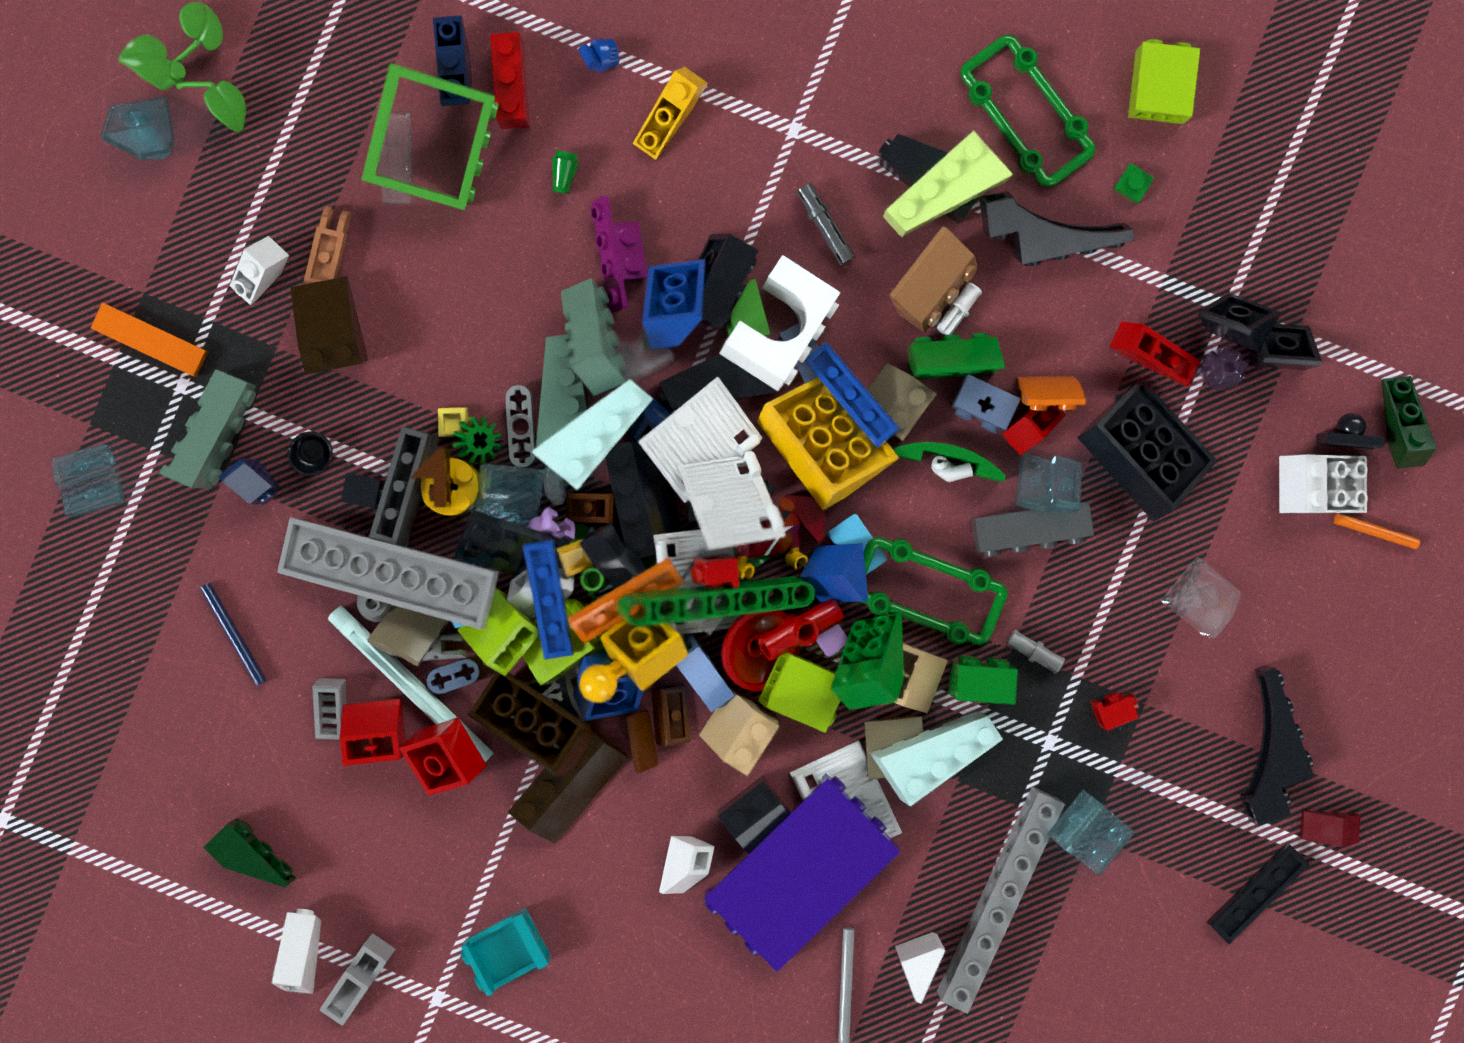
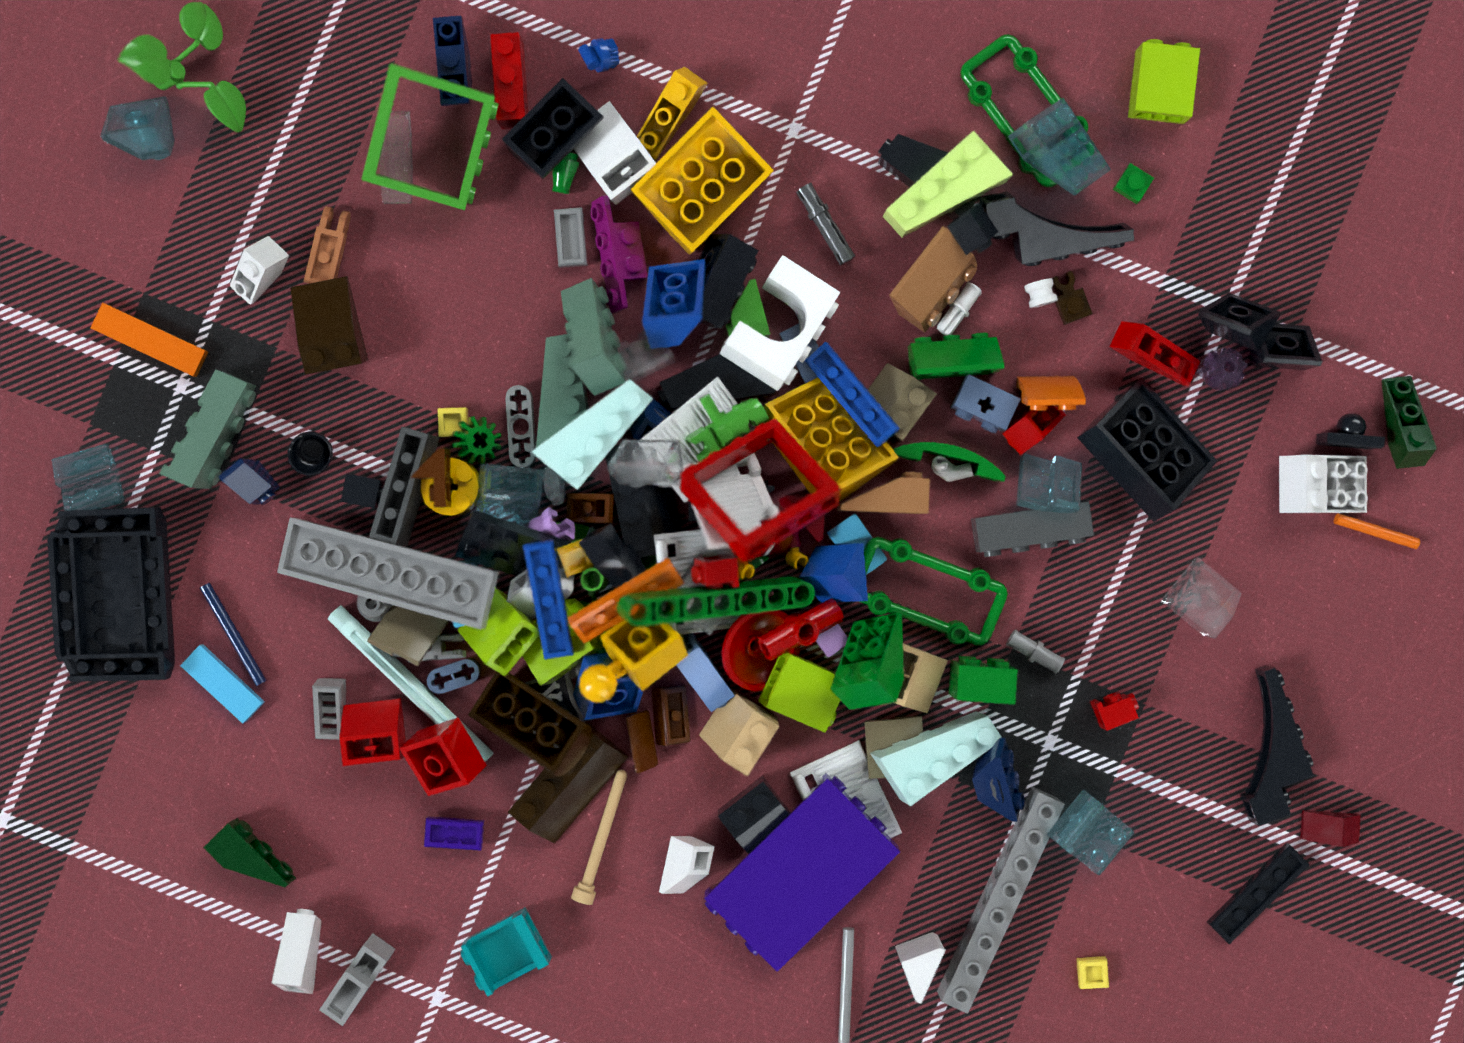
none -> black slope [47,507,175,682]
none -> medium azure tile [180,644,265,724]
none -> dark purple plate [424,817,484,851]
none -> black slope [502,78,604,179]
none -> light grey tile [554,207,588,268]
none -> tan piece [571,769,627,905]
none -> white slope [574,101,656,205]
none -> clear slope [607,440,683,487]
none -> yellow slope [631,107,774,255]
none -> red window [680,418,841,564]
none -> bright green piece [686,394,769,462]
none -> medium nougat slope [837,472,930,514]
none -> black brick [947,203,999,255]
none -> dark blue slope [972,738,1025,822]
none -> clear light blue slope [1008,98,1111,196]
none -> white wheel [1024,278,1058,308]
none -> dark brown plate [1052,271,1093,325]
none -> light yellow tile [1077,956,1109,989]

